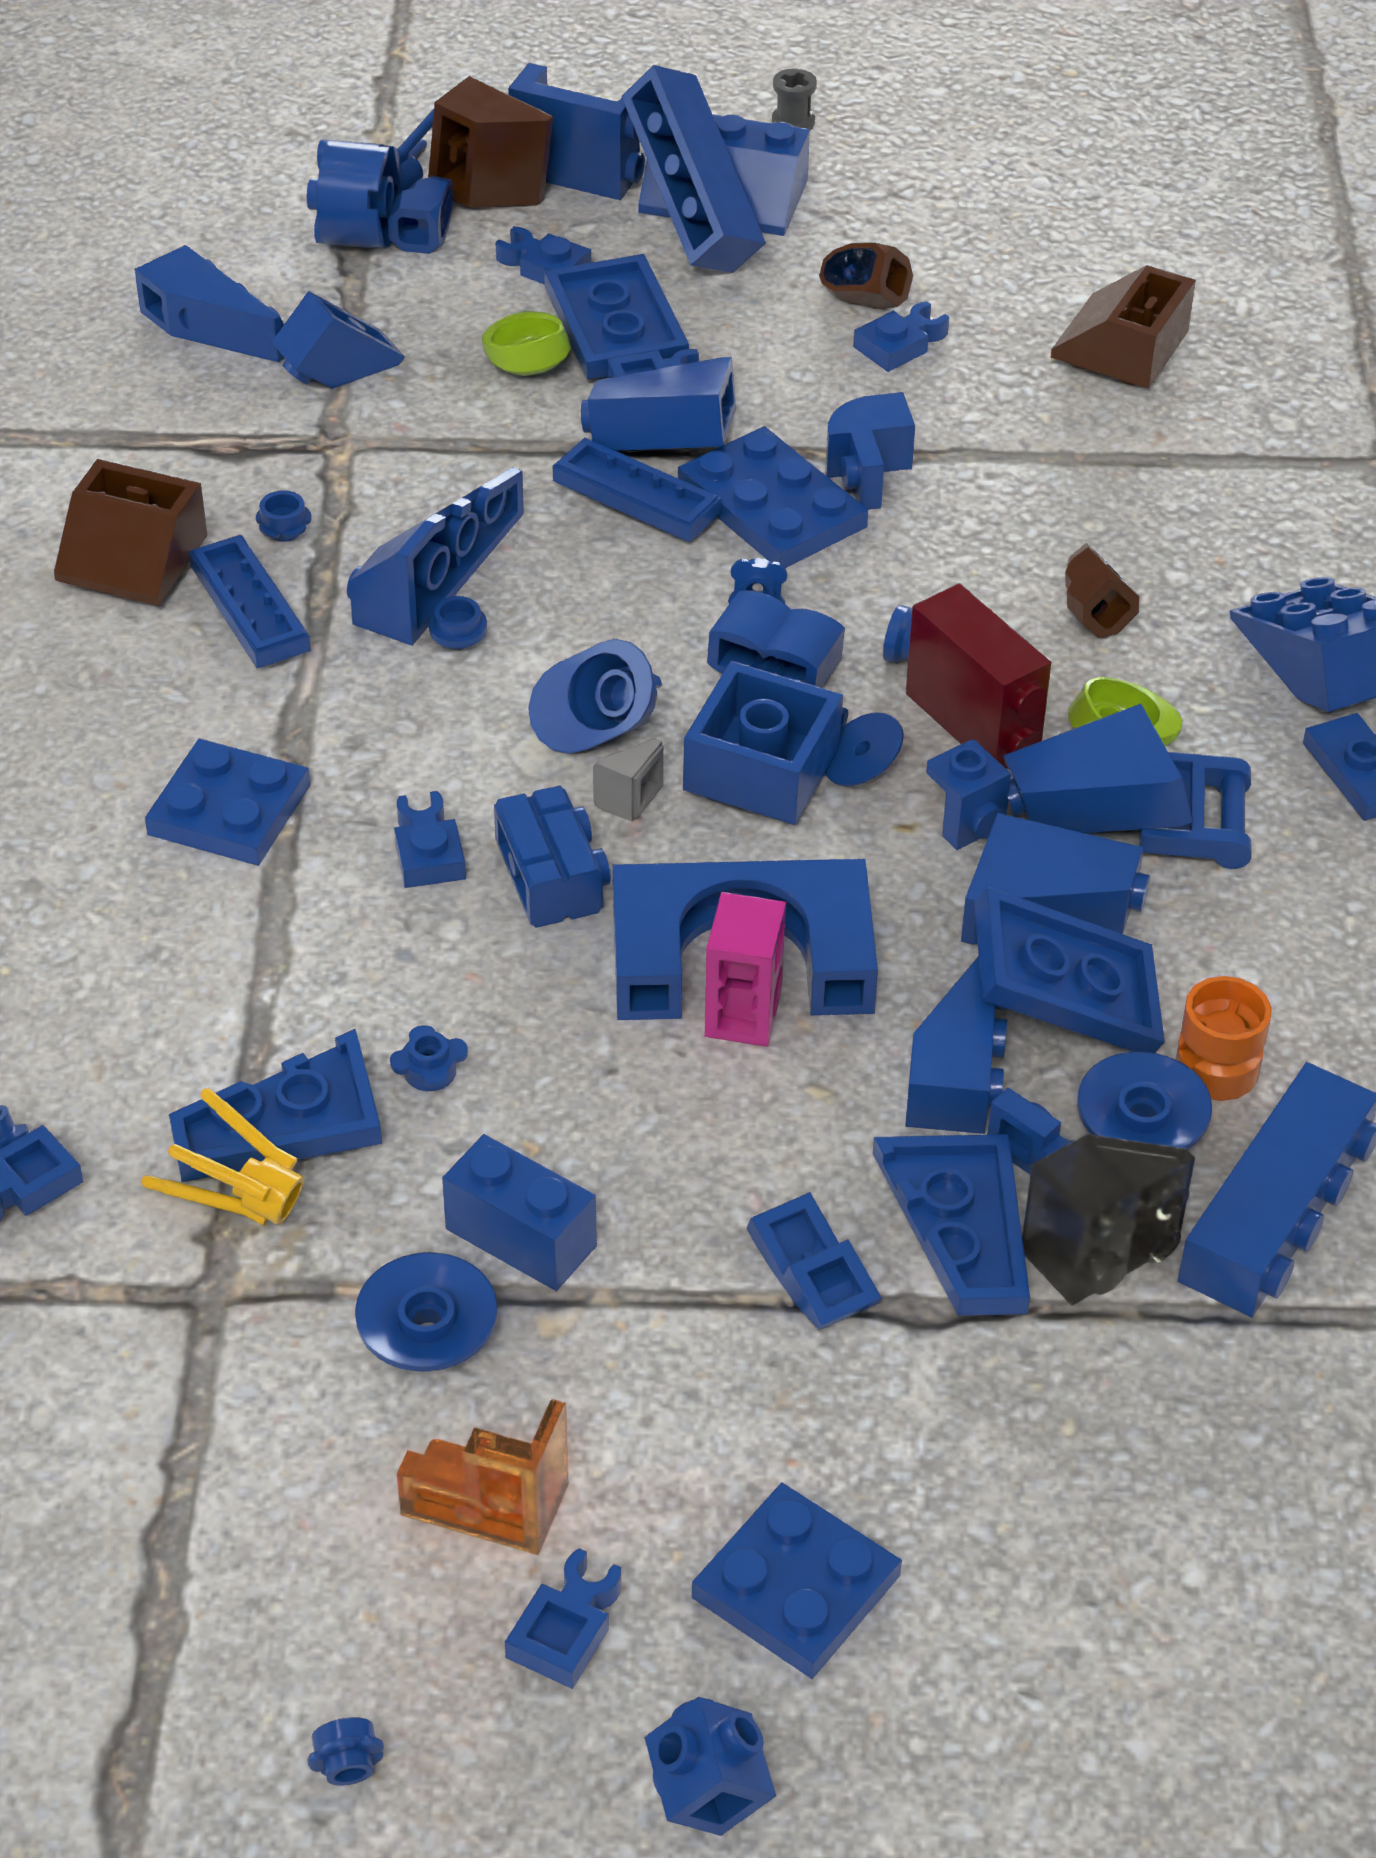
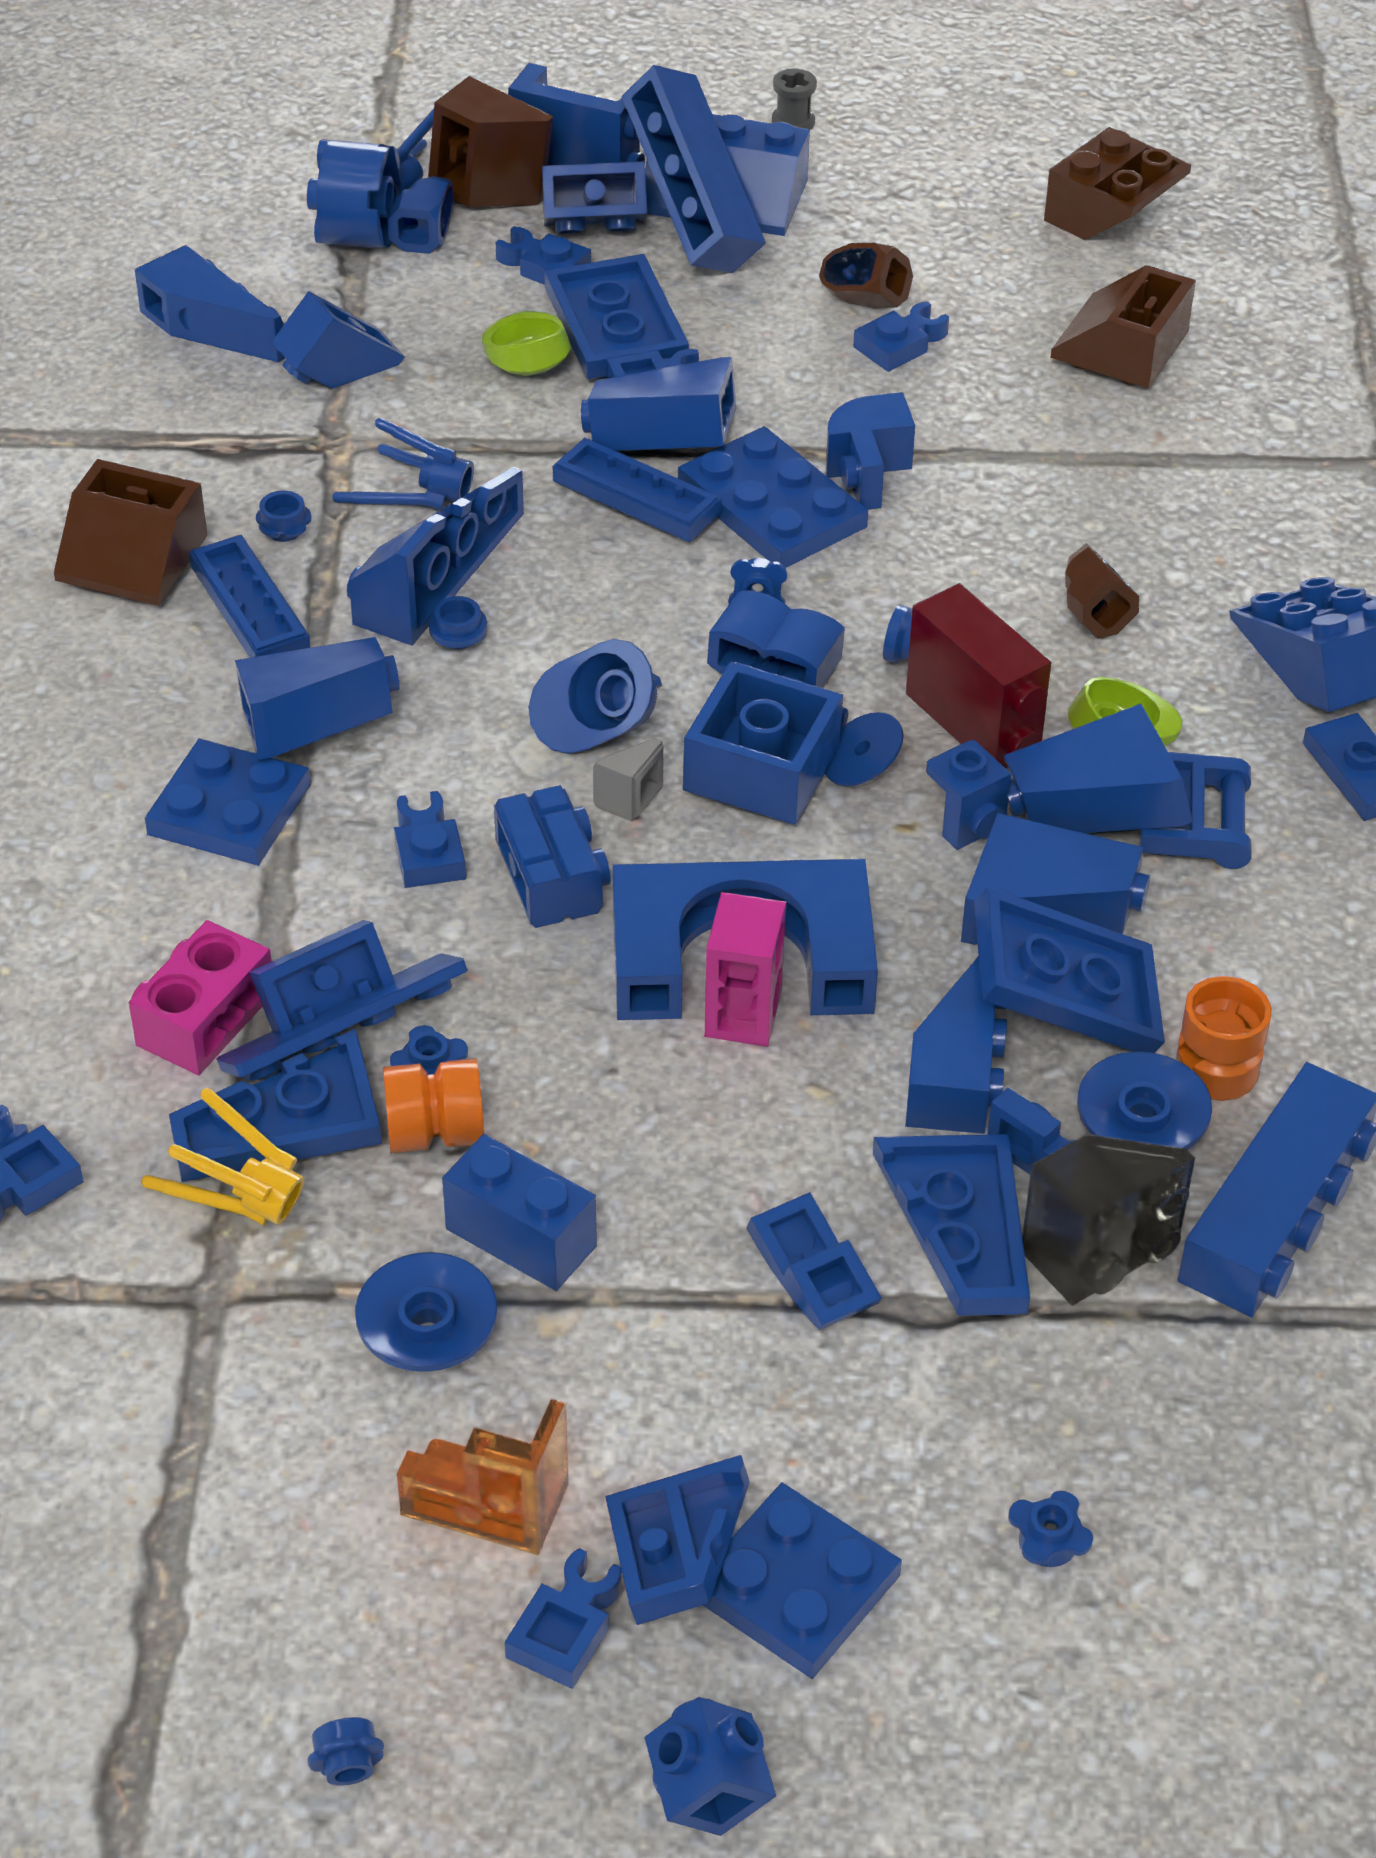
none -> dark pink brick [128,920,272,1076]
none -> blue bracket [216,920,468,1081]
none -> blue slope [235,637,400,760]
none -> blue plant [332,418,474,510]
none -> orange wheel [383,1058,484,1153]
none -> blue brick [541,161,647,234]
none -> blue wing [605,1455,750,1625]
none -> blue plate [1008,1491,1093,1567]
none -> reddish brown slope [1044,127,1191,240]

